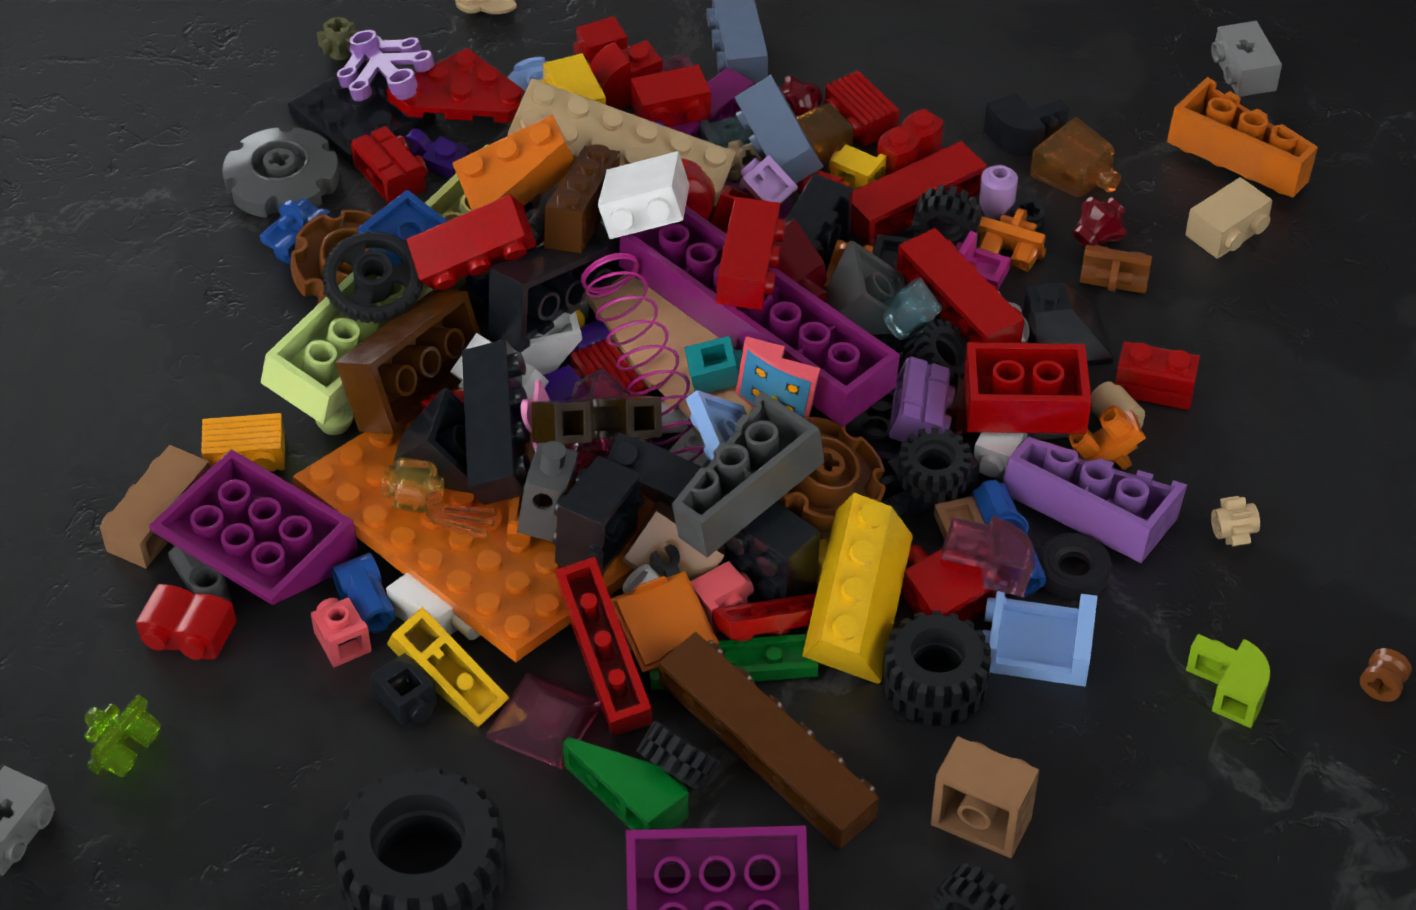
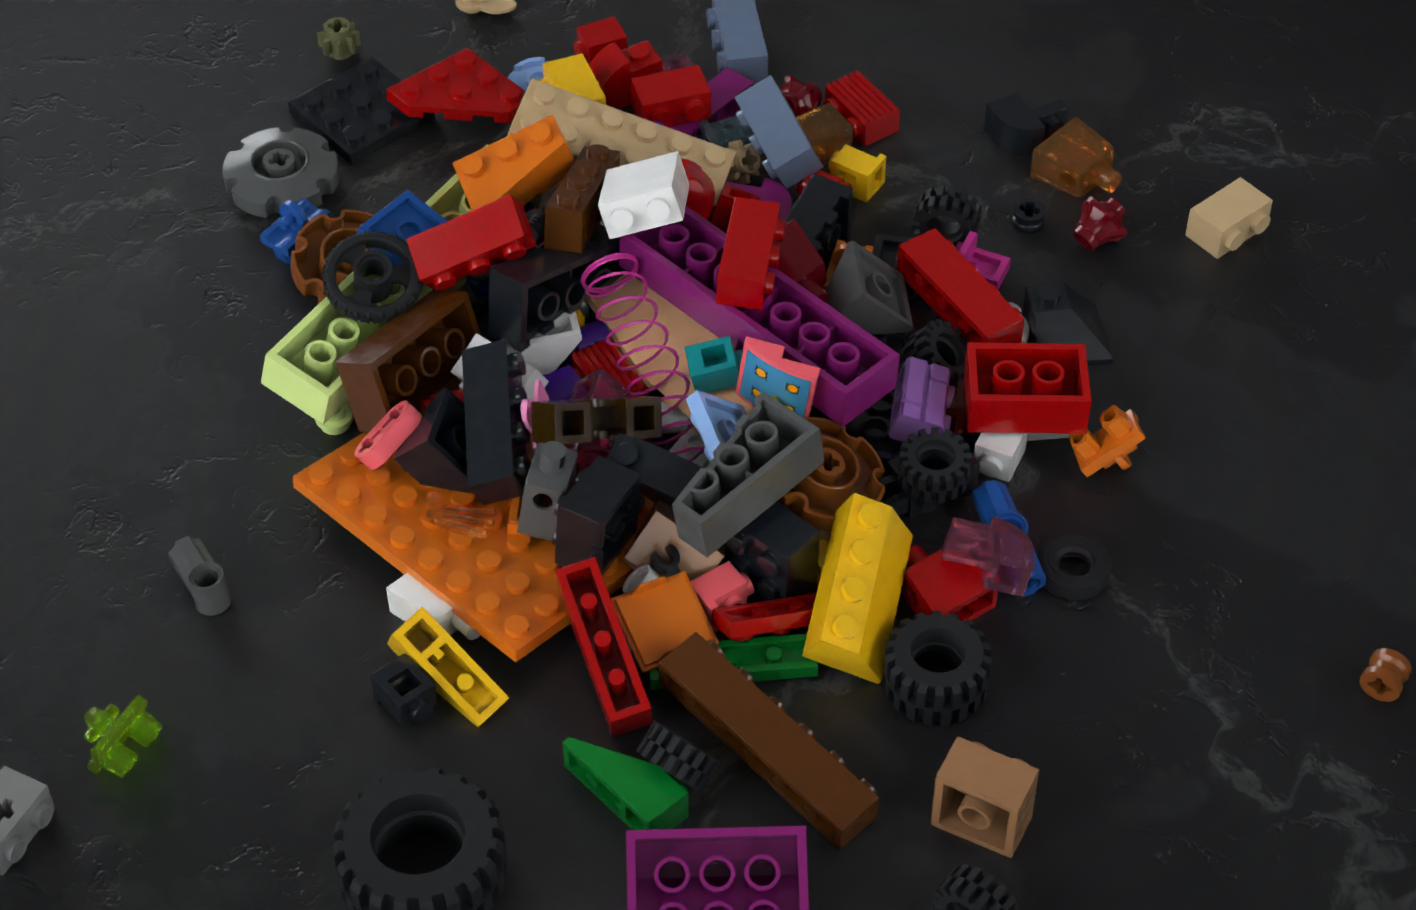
medium nougat brick [100,445,210,569] -> none
red brick [136,584,237,660] -> none
magenta slope [149,449,358,605] -> none
light orange brick [201,413,285,472] -> none
coral brick [311,597,372,668] -> none
blue piece [331,553,396,634] -> none
medium lavender plant [337,30,435,101] -> none
red brick [351,126,428,204] -> none
clear yellow head [382,457,444,513] -> none
dark purple plate [405,129,470,179] -> none
clear pink slope [486,672,601,769] -> none
lavender bracket [738,155,798,204] -> none
red brick [851,141,987,246] -> none
red brick [877,109,944,175] -> none
clear light blue piece [883,277,943,340] -> none
medium nougat plate [934,496,986,544] -> none
lavender brick [979,165,1018,219] -> none
orange hips [979,208,1046,272] -> none
light blue panel [983,583,1098,687] -> none
medium lavender wedge [1003,437,1187,563] -> none
dark orange hips [1079,245,1152,294] -> none
tan brick [1091,382,1145,428] -> none
red brick [1115,341,1200,410] -> none
orange wedge [1167,77,1318,198] -> none
lime brick [1186,634,1270,728] -> none
light grey brick [1211,21,1282,97] -> none
tan gear [1211,496,1260,547] -> none
none -> coral beam [355,400,422,470]

